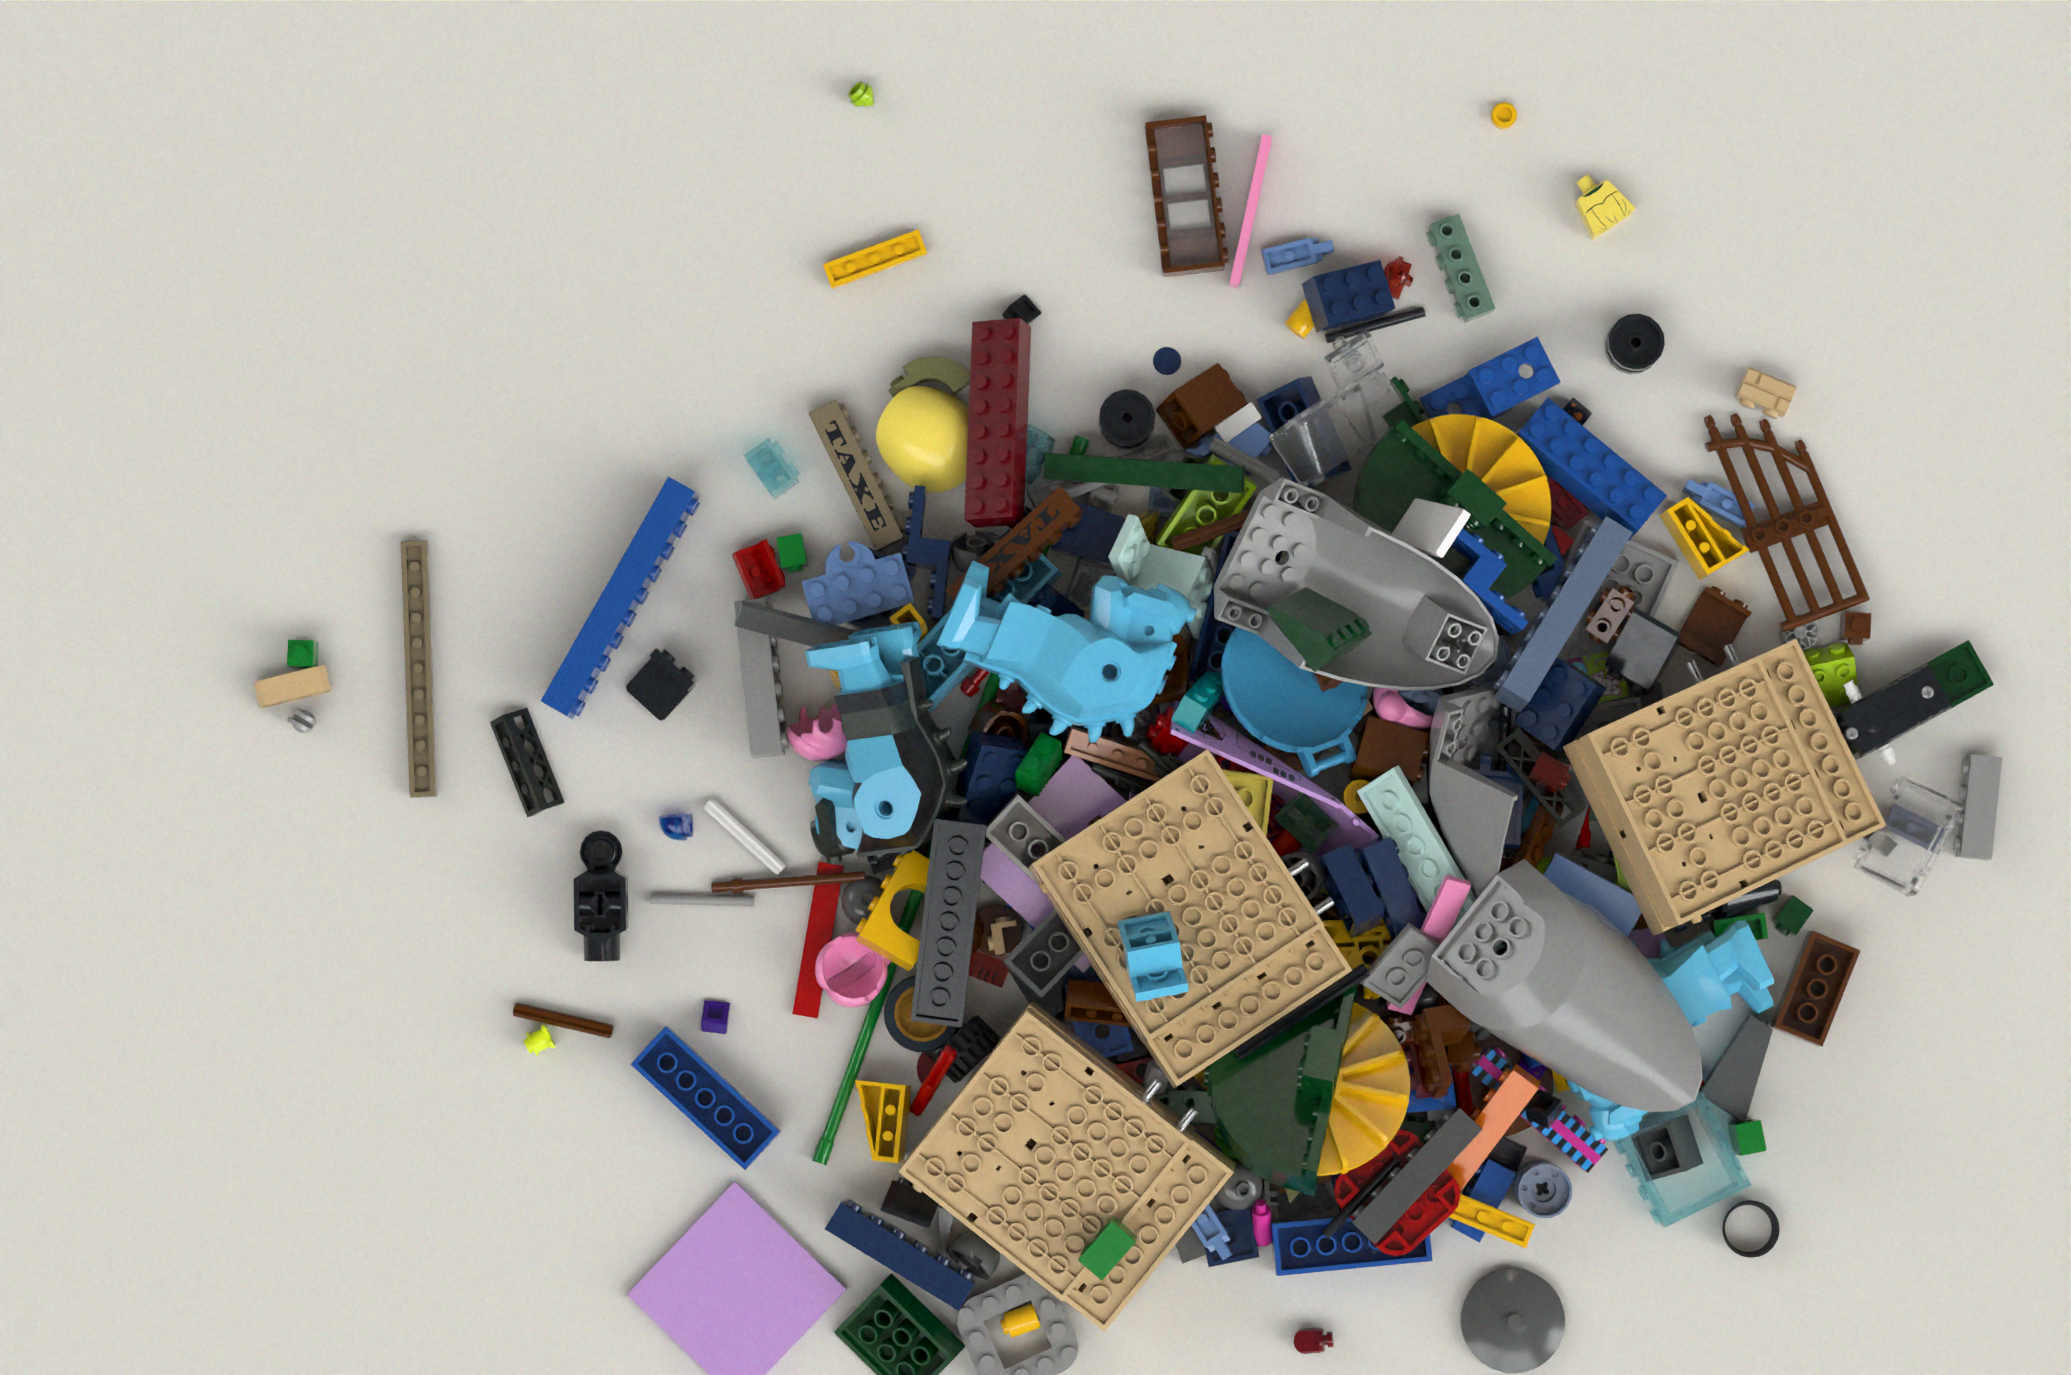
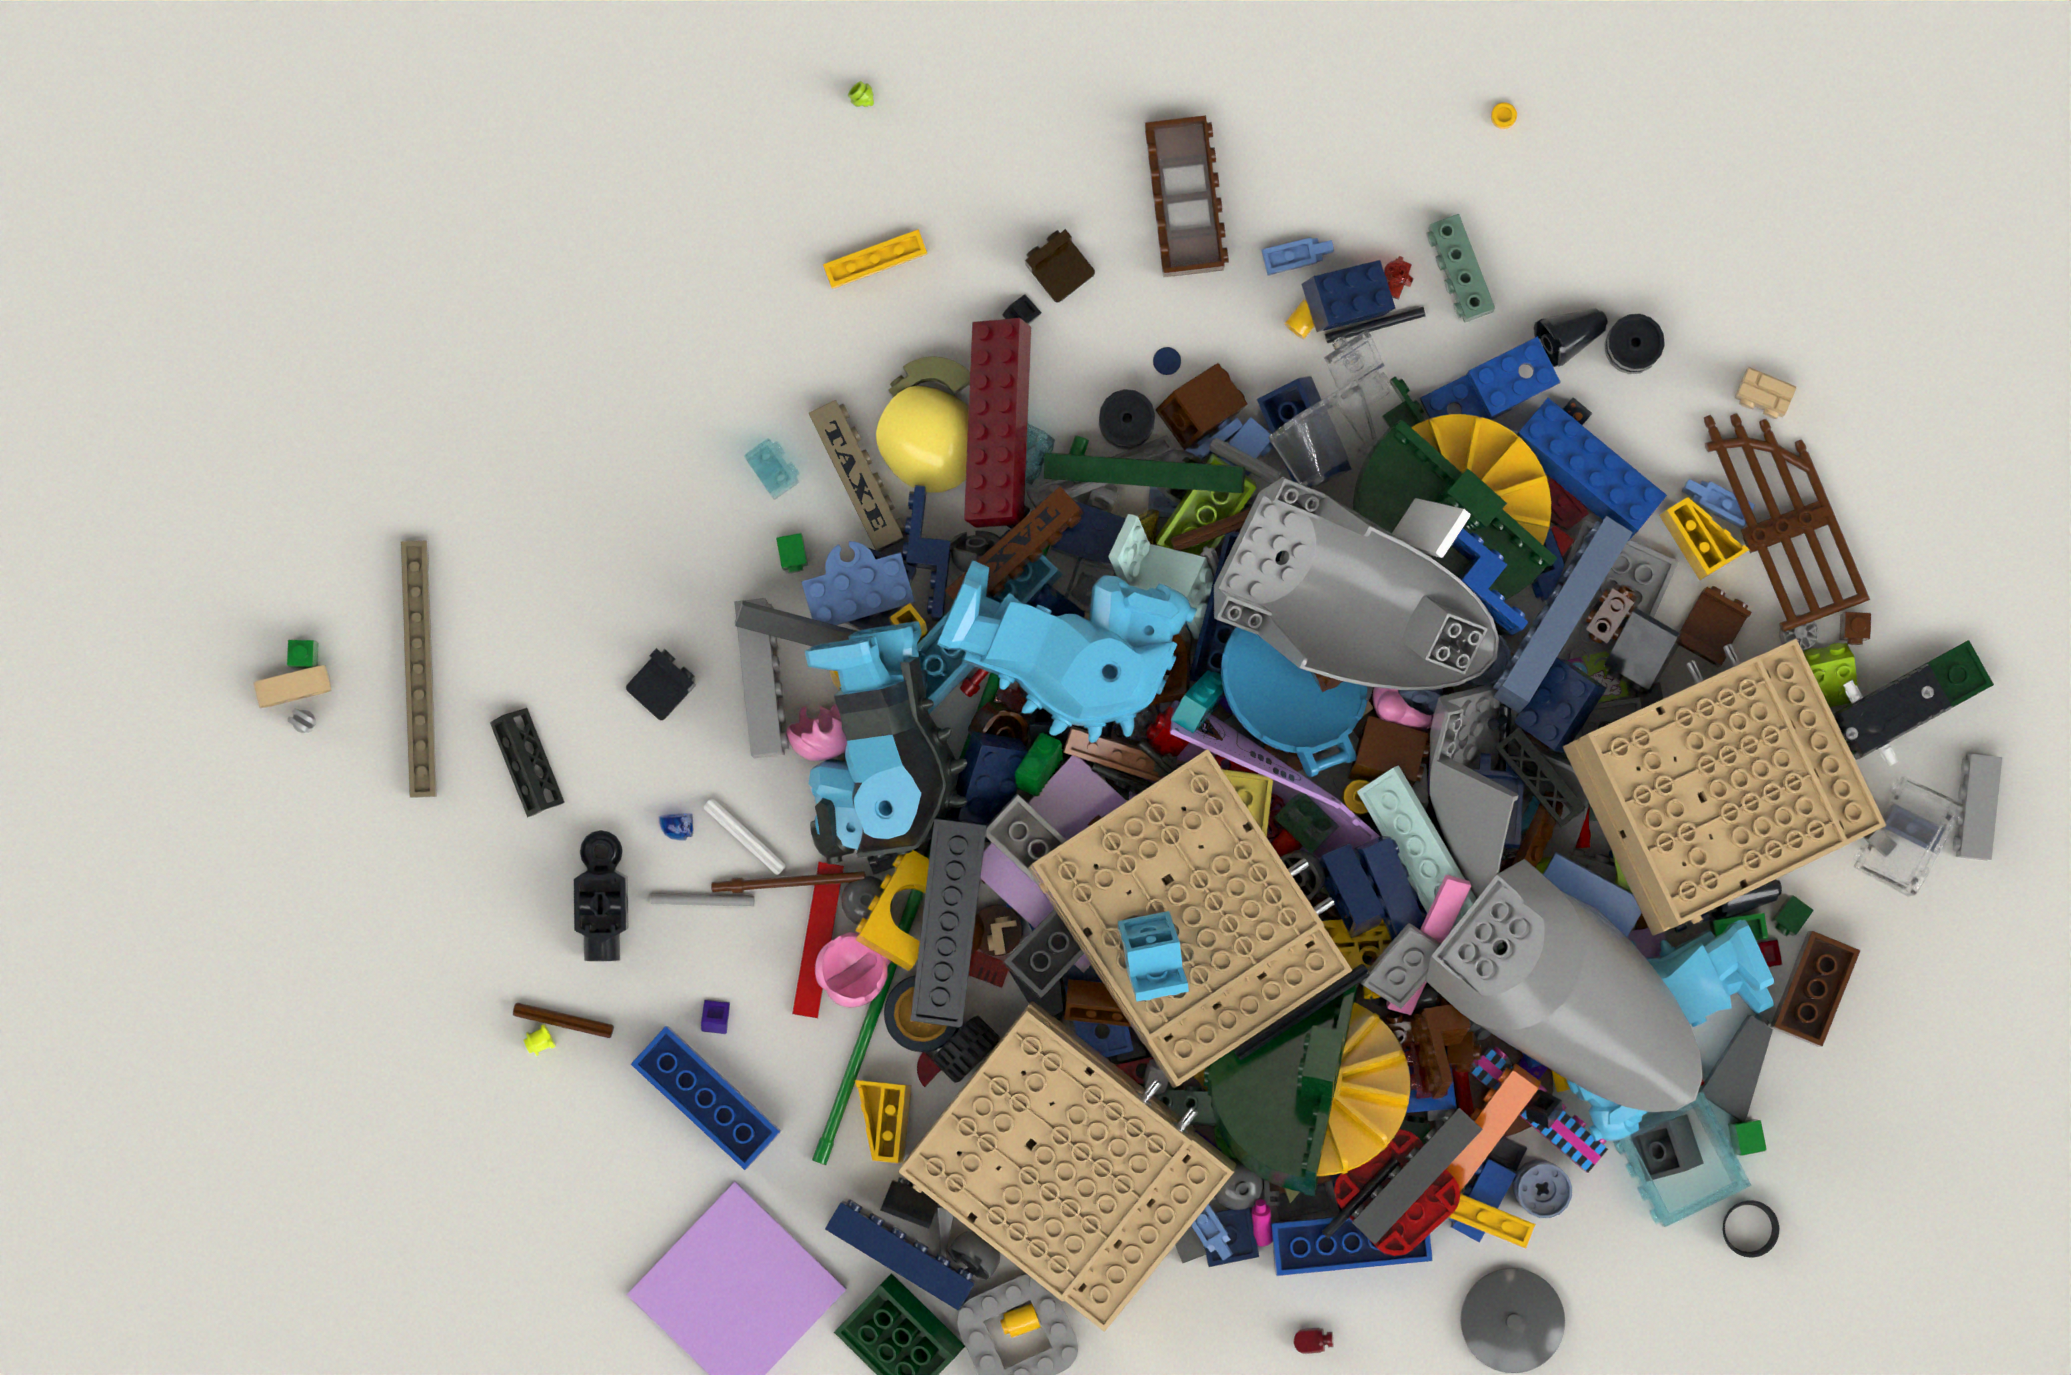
blue piece [541,476,700,720] -> none
red bracket [731,539,786,600] -> none
red axle [909,1046,957,1116] -> none
green panel [1078,1216,1137,1281] -> none
white sticker [1215,402,1262,443] -> none
bright pink tile [1229,134,1272,288] -> none
dark green slope [1267,587,1372,672] -> none
clear red brick [1529,752,1571,793] -> none
light yellow torso [1575,174,1635,240] -> none
none -> dark brown bracket [1025,229,1095,303]
none -> black cone [1534,308,1608,367]
none -> dark red slope [1757,939,1782,967]

